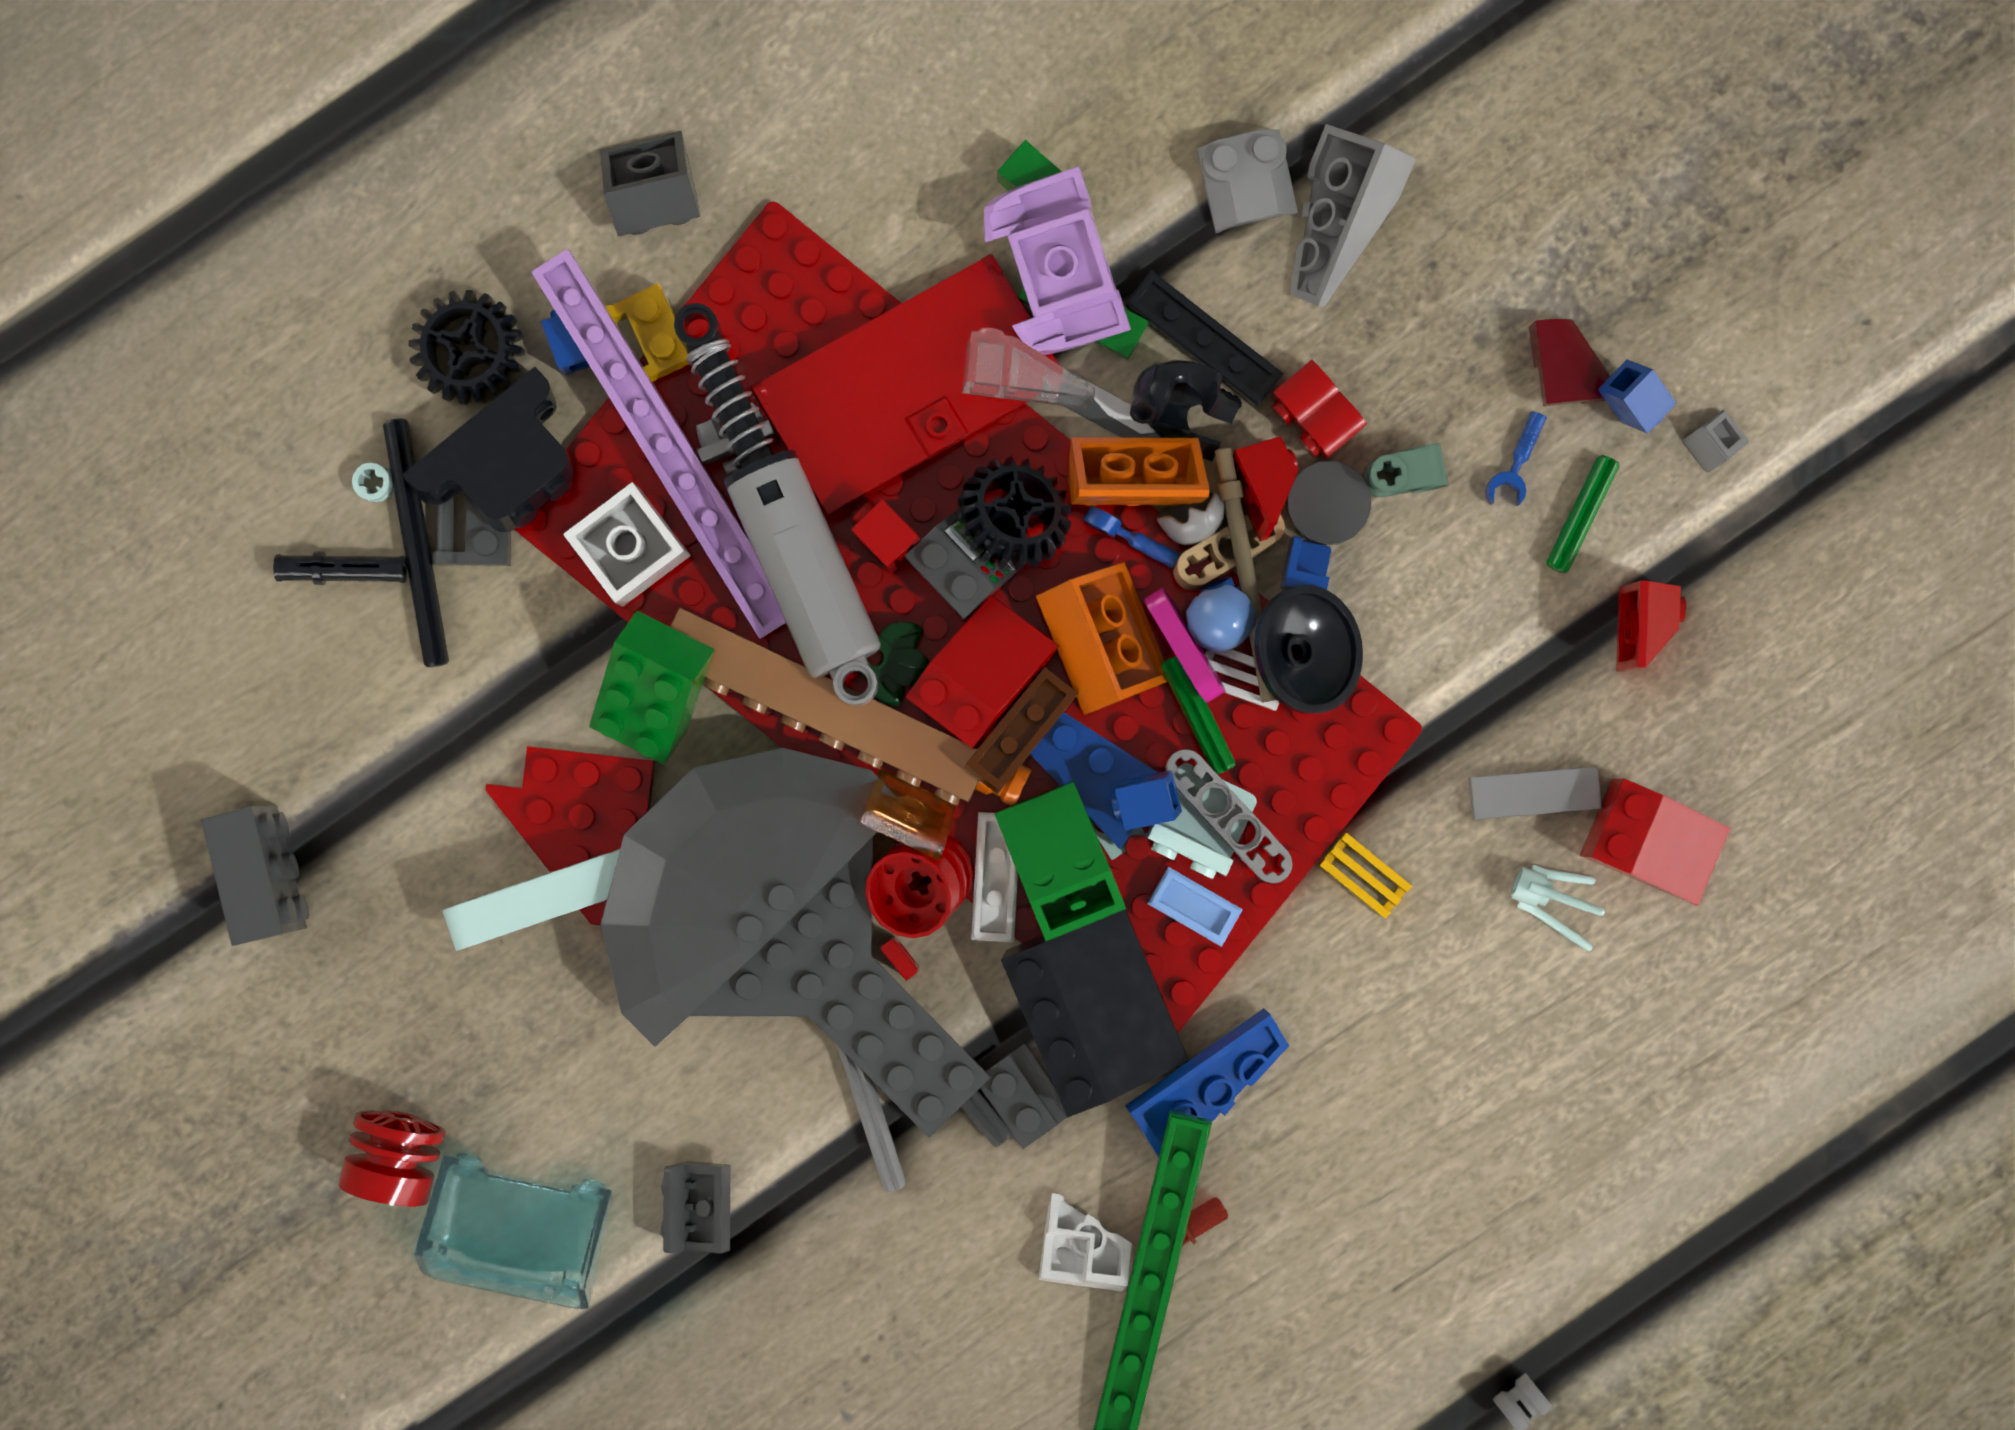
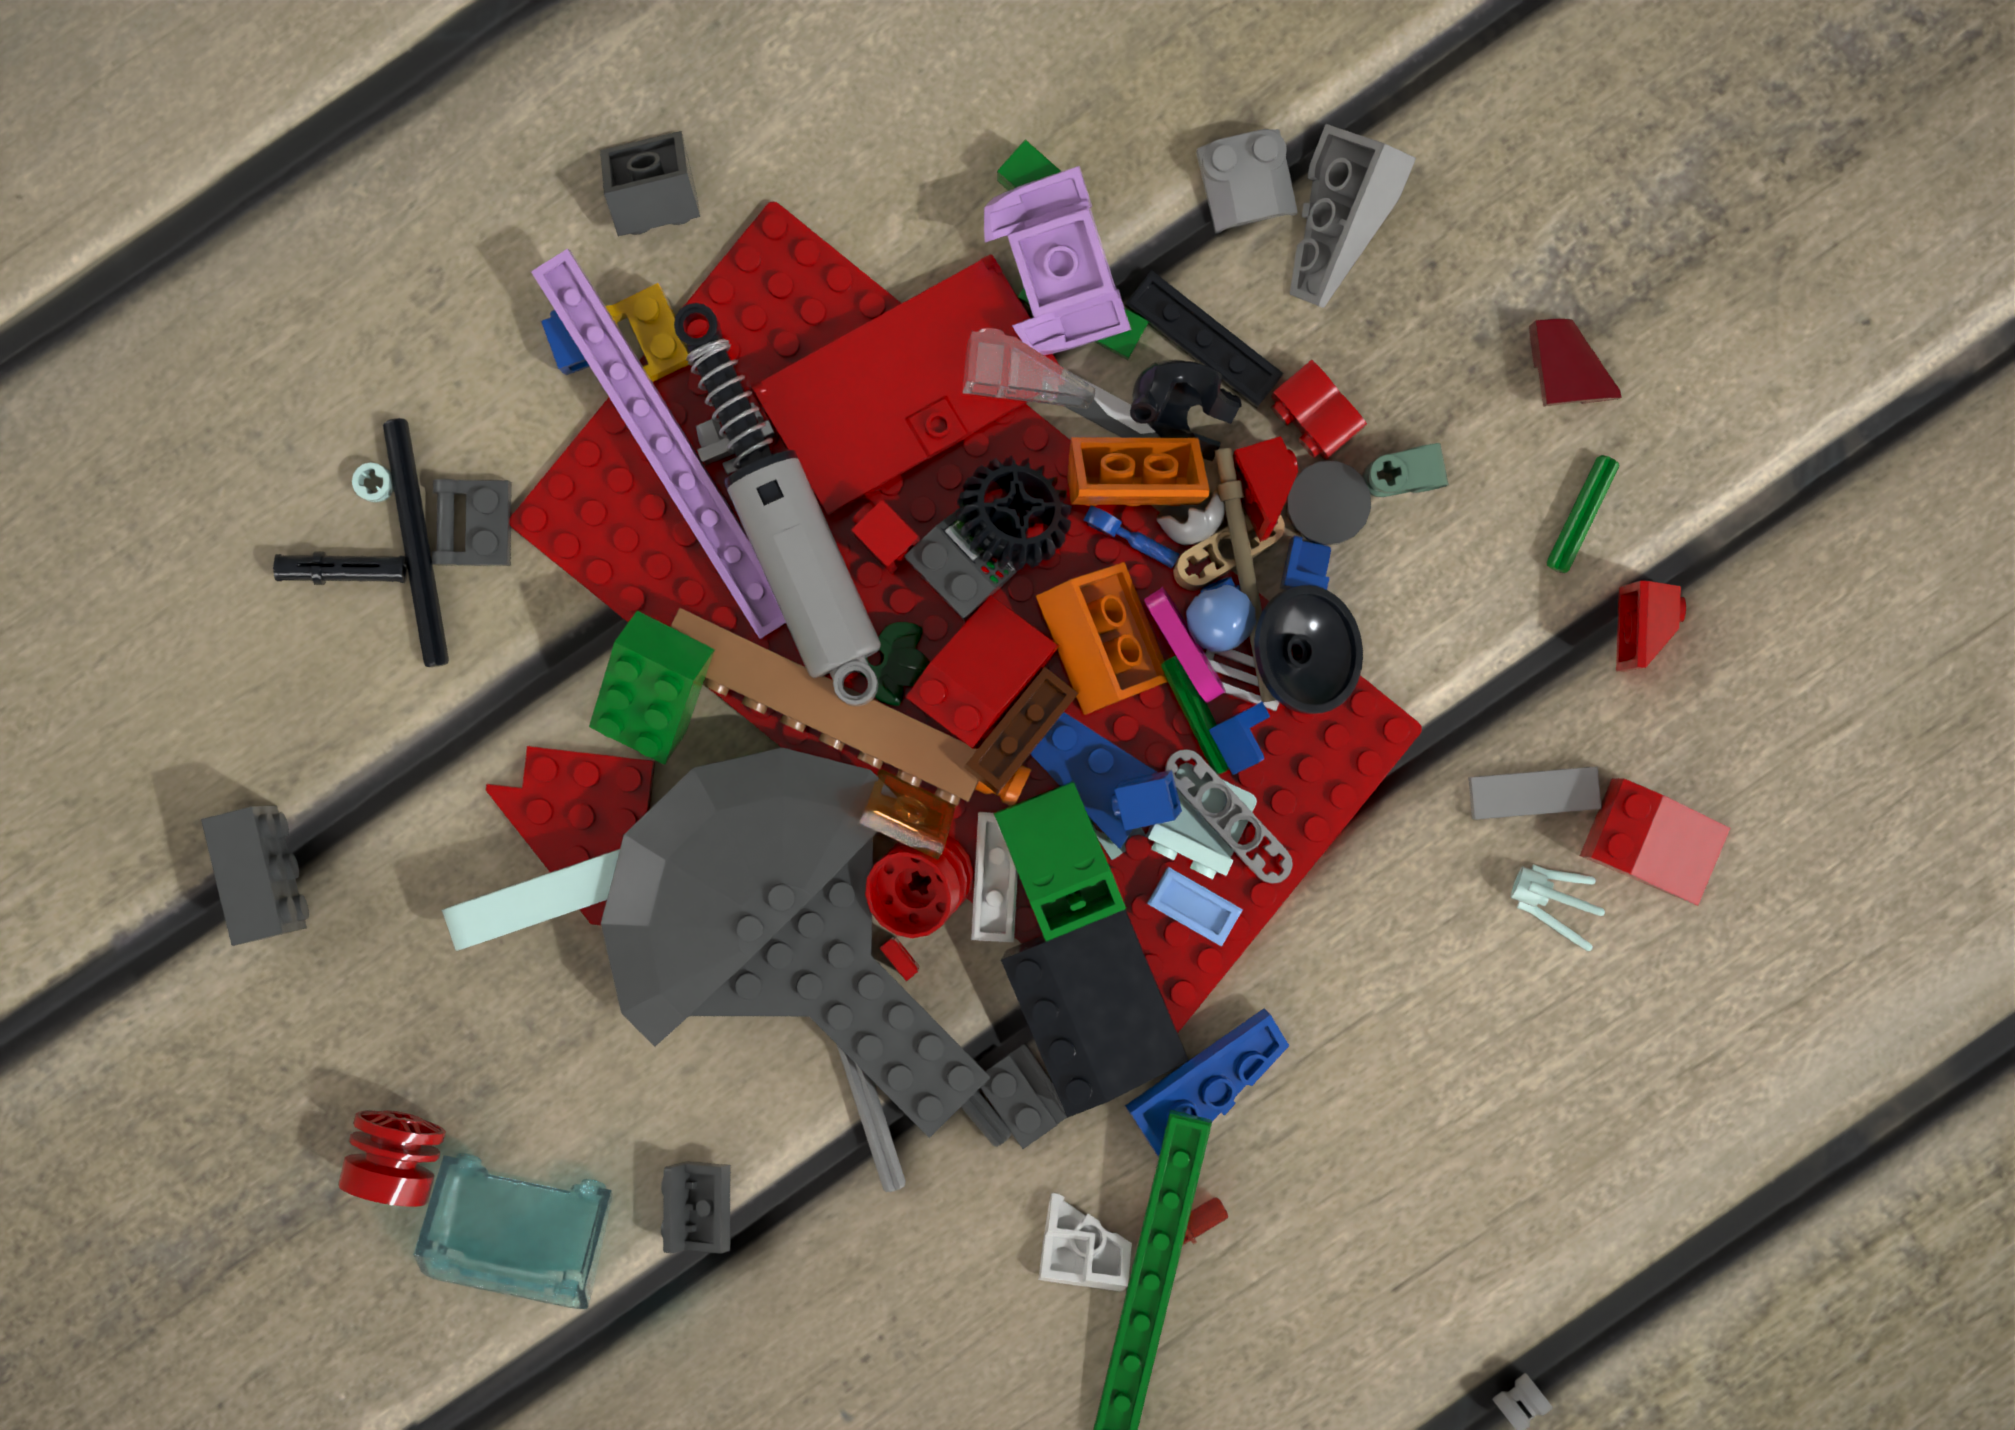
black brick [402,367,574,532] -> none
black gear [408,290,525,405] -> none
white brick [563,482,691,607] -> none
yellow tile [1318,832,1412,919] -> none
blue piece [1485,411,1547,506] -> none
brick [1598,359,1676,434] -> none
light grey slope [1683,409,1749,472] -> none
none -> blue panel [1209,701,1270,775]

